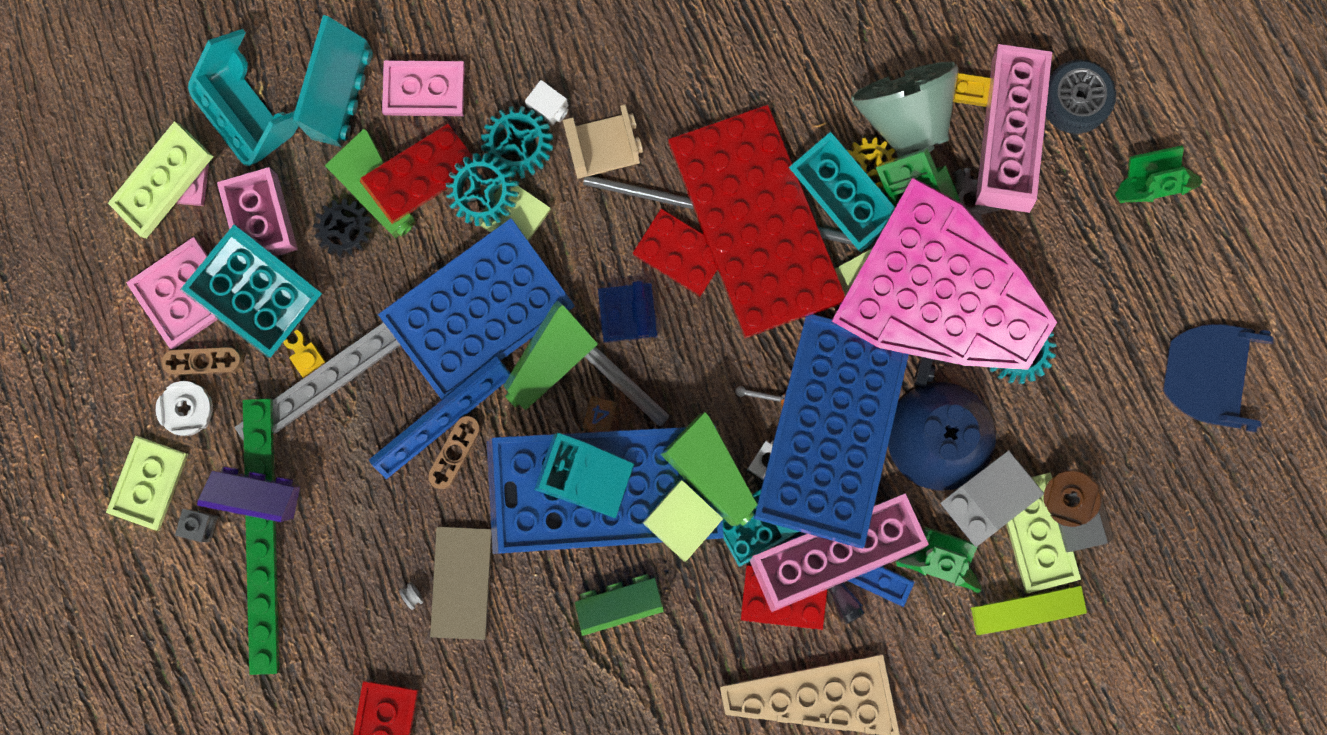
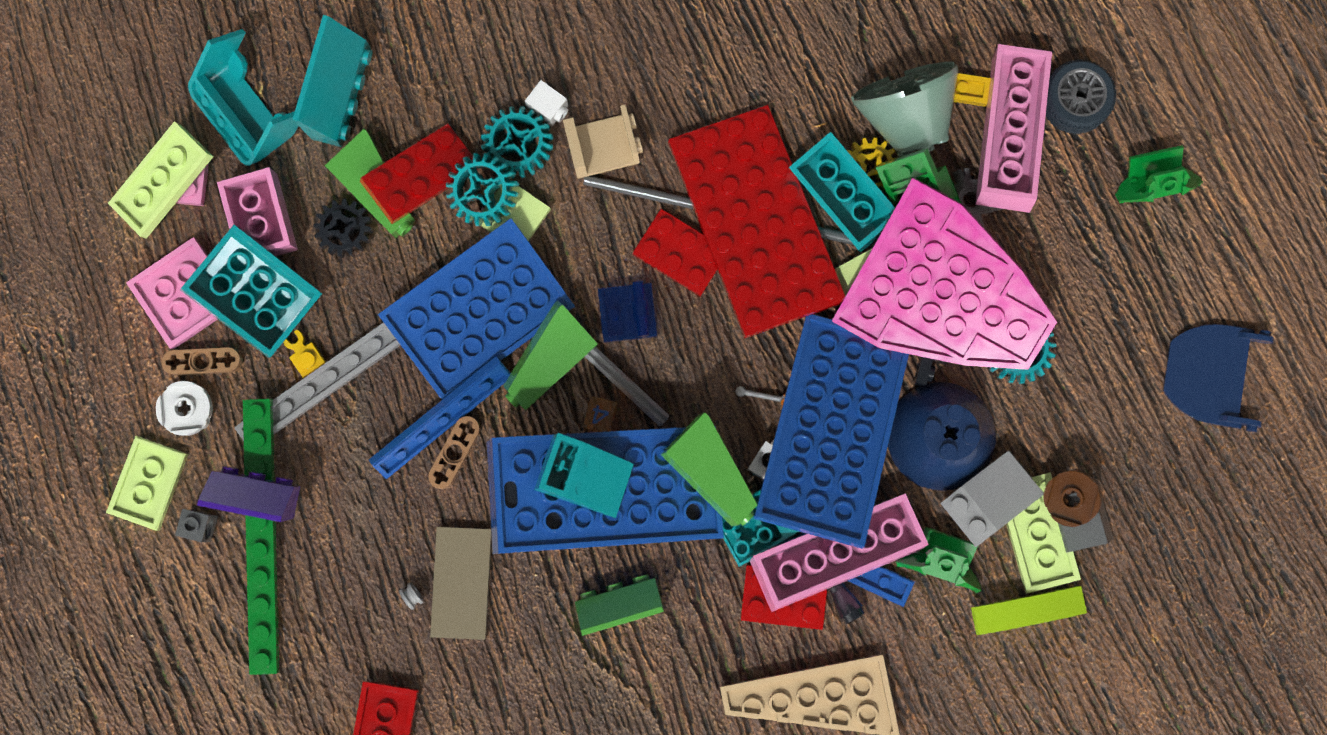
bright pink plate [382,61,465,116] -> none
yellowish green tile [643,480,723,561] -> none

